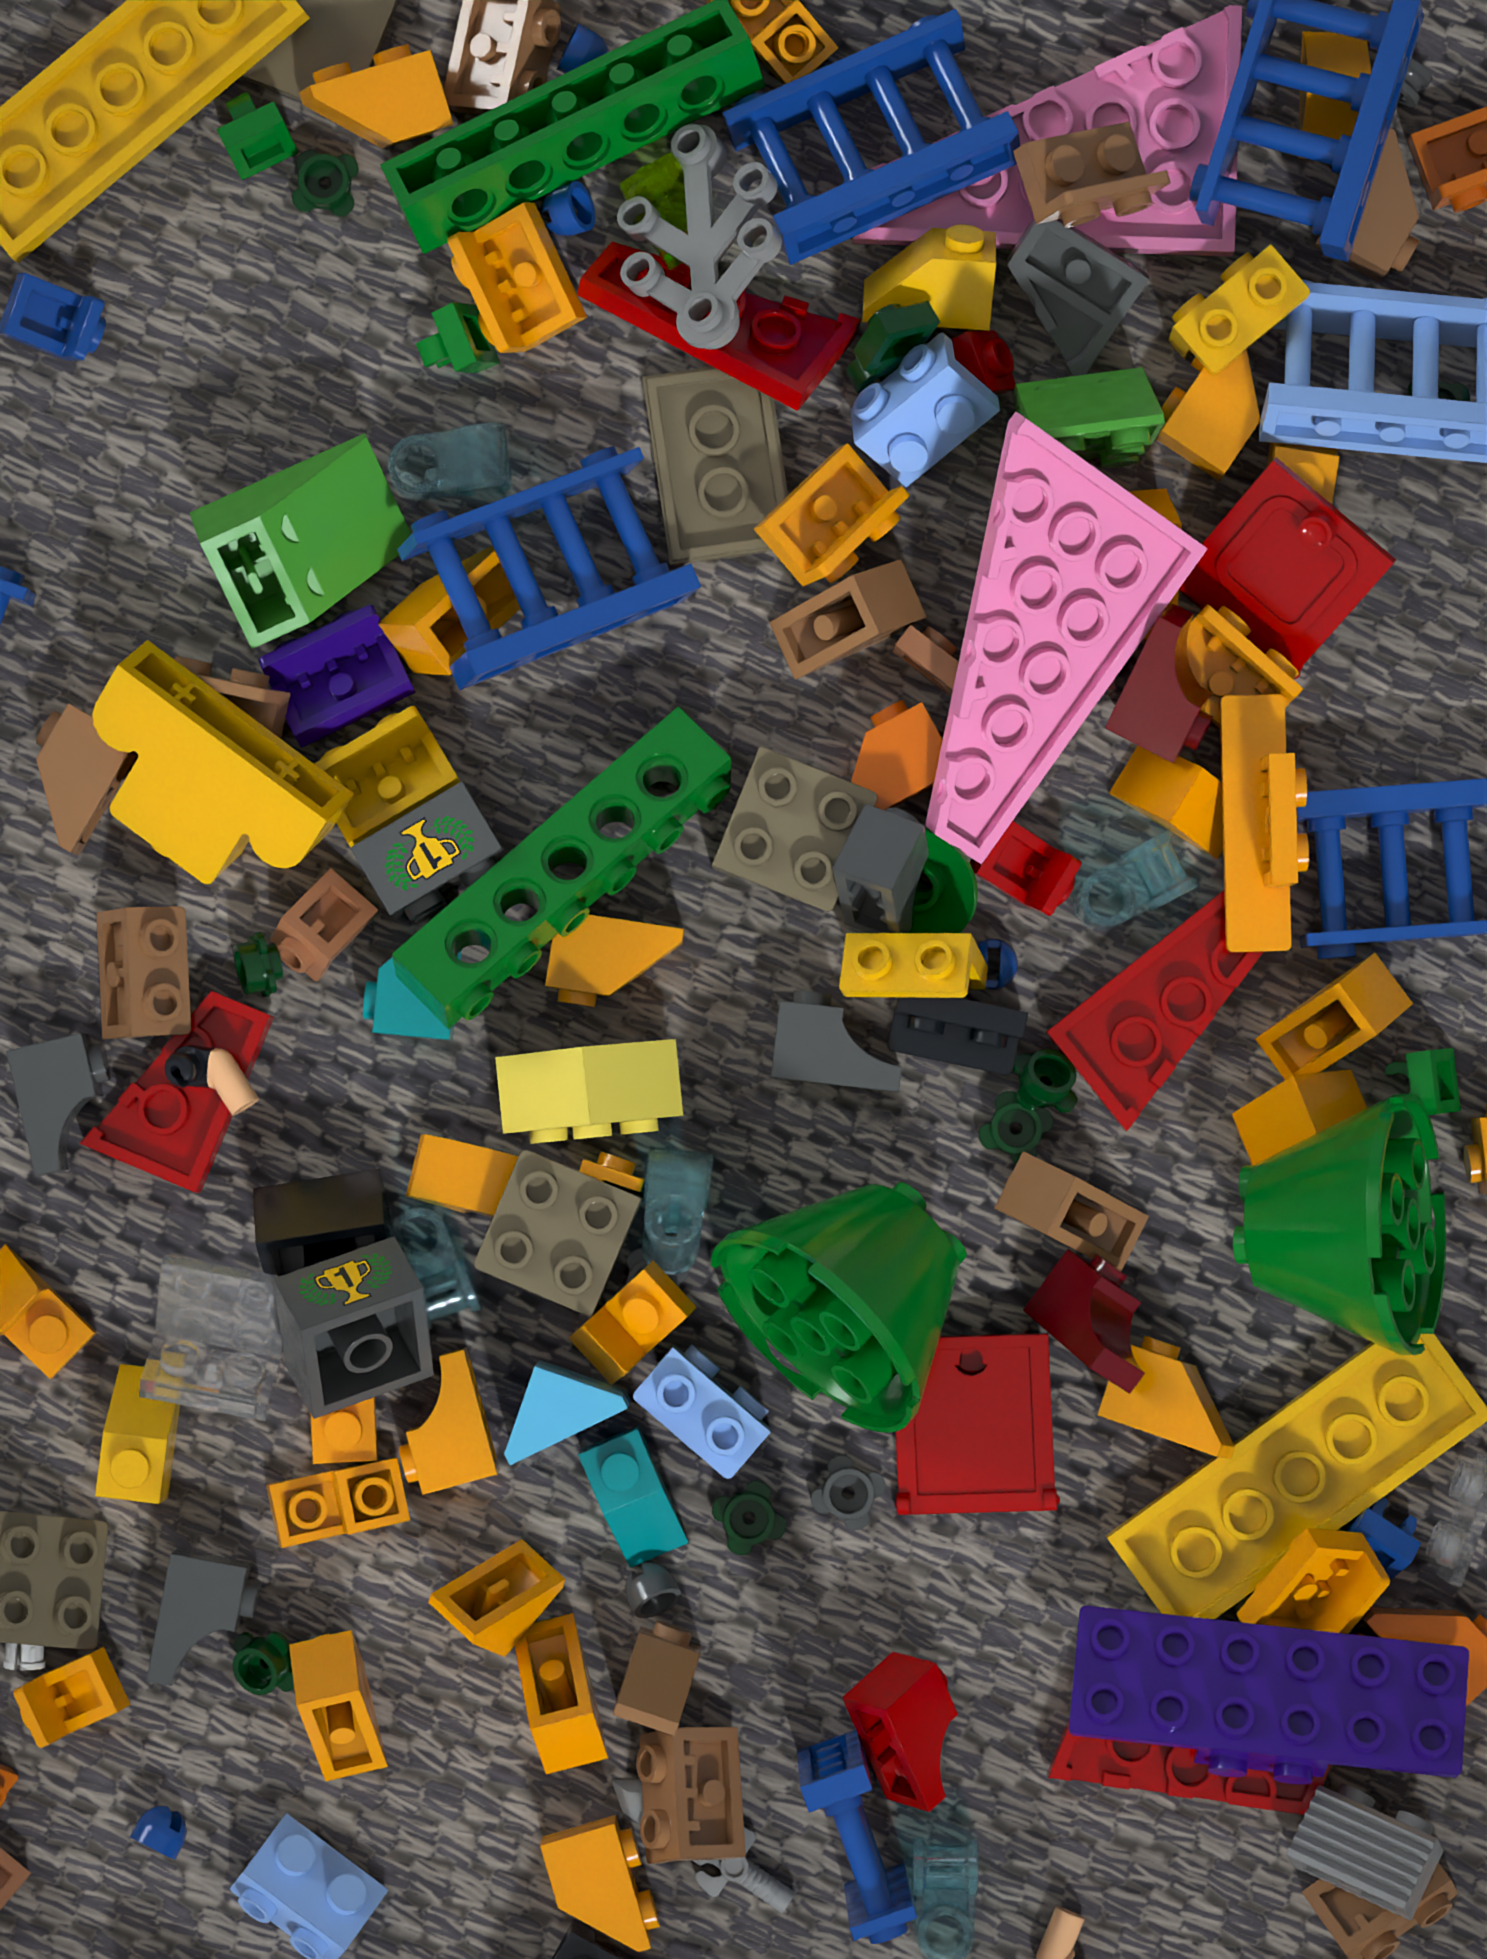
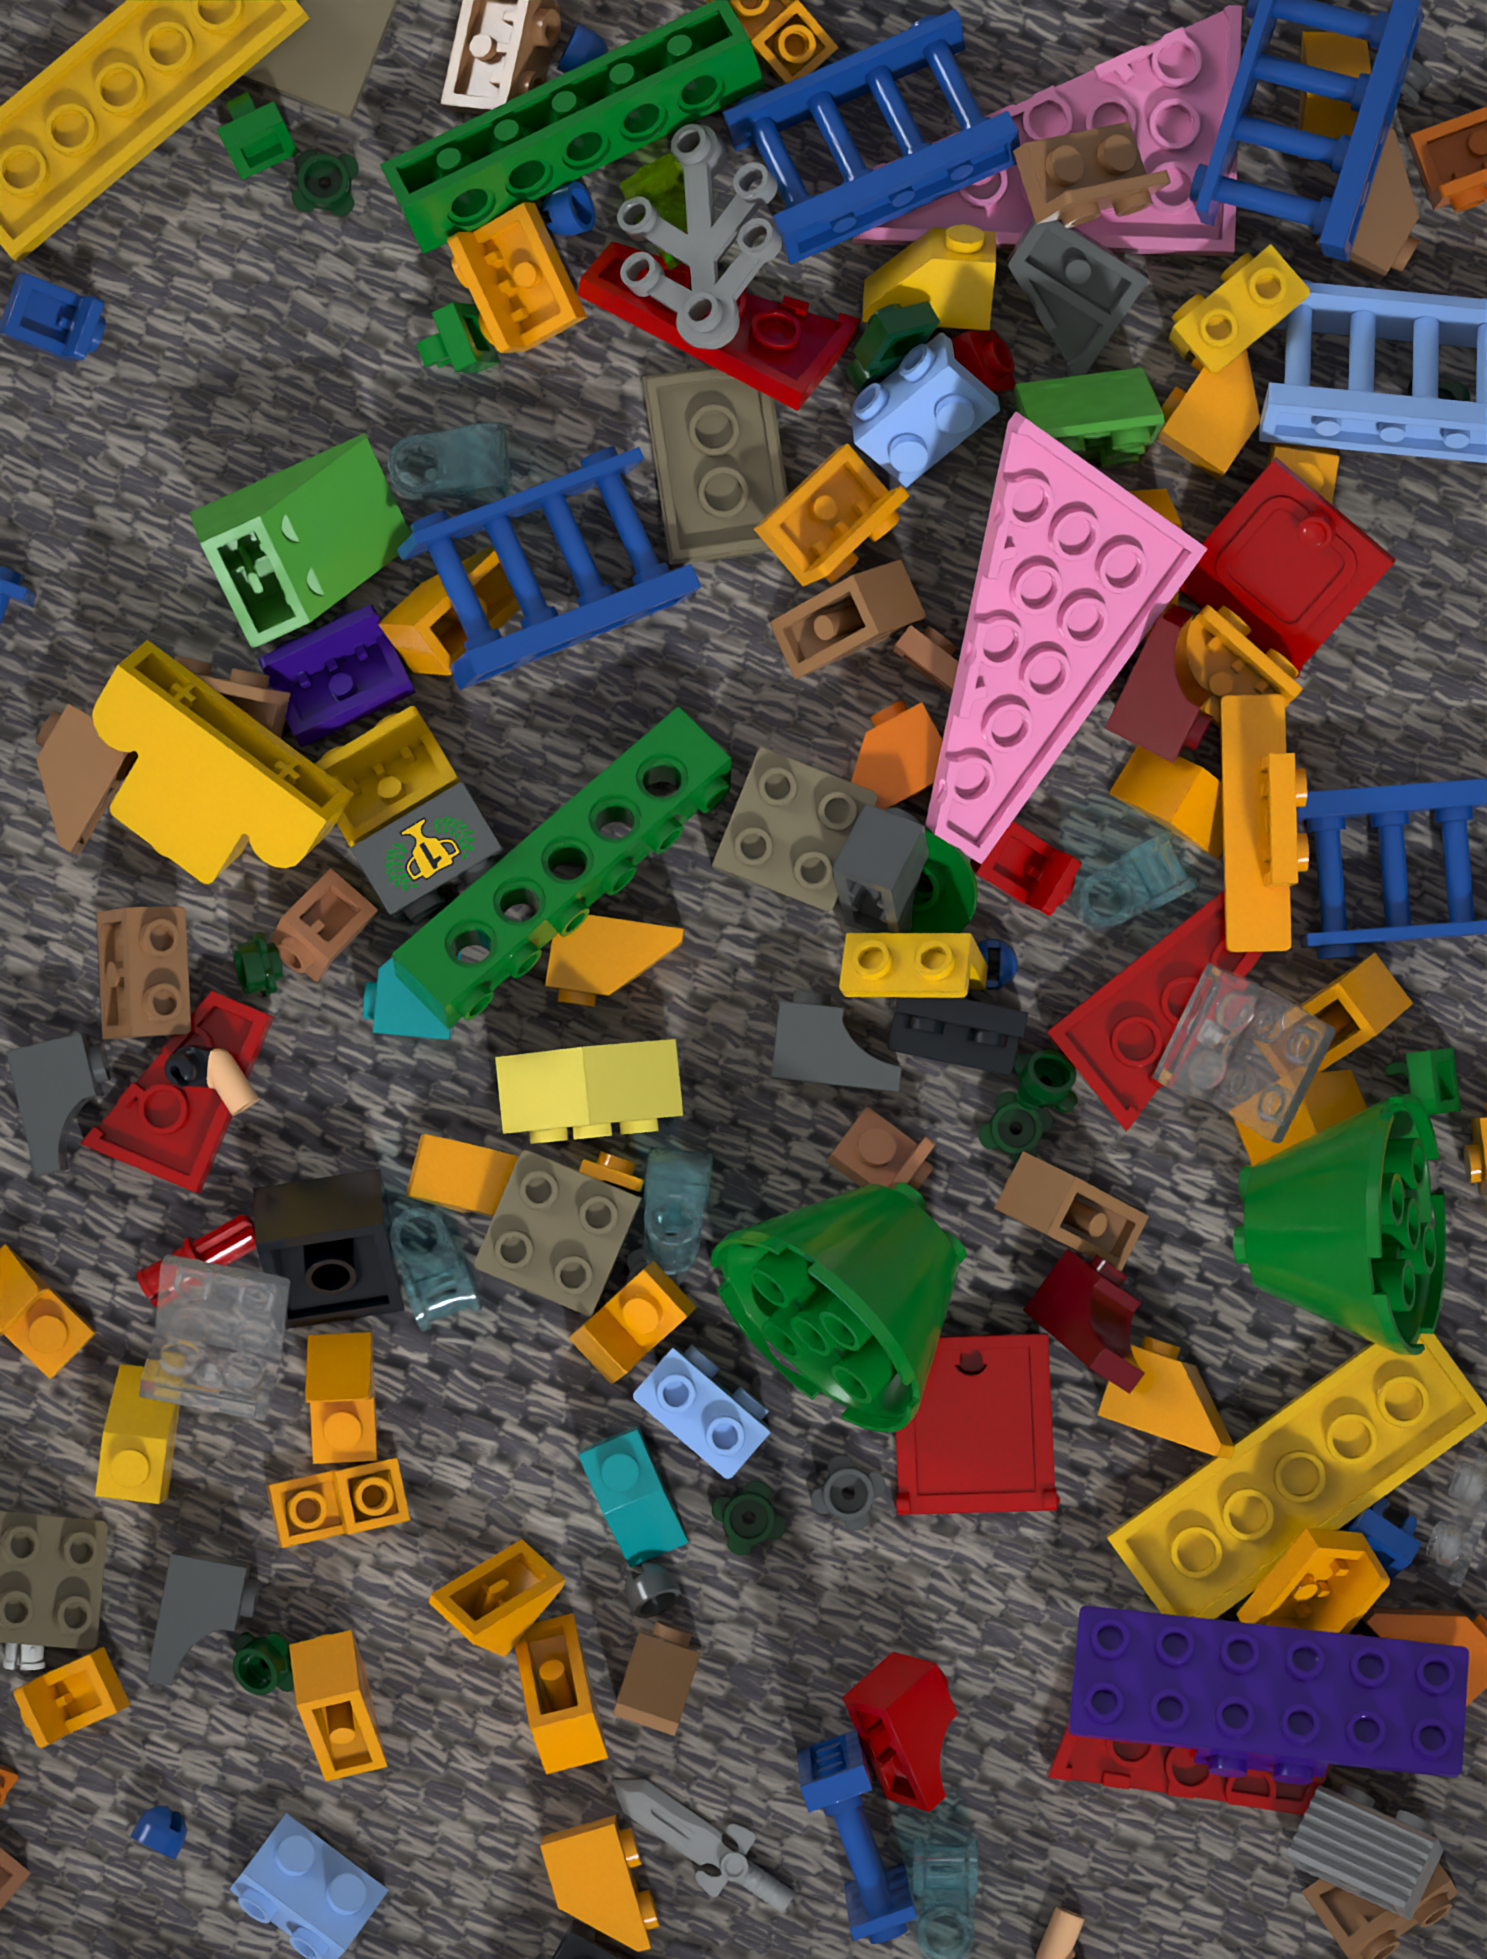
dark grey brick [273,1237,434,1419] -> none
light orange slope [299,44,454,149] -> none
light orange arch [399,1347,500,1495] -> none
medium azure slope [504,1360,631,1465] -> none
medium nougat bracket [636,1727,746,1864] -> none
none -> red axle [136,1215,256,1307]
none -> nougat bracket [826,1106,936,1190]
none -> clear bracket [1152,963,1336,1144]

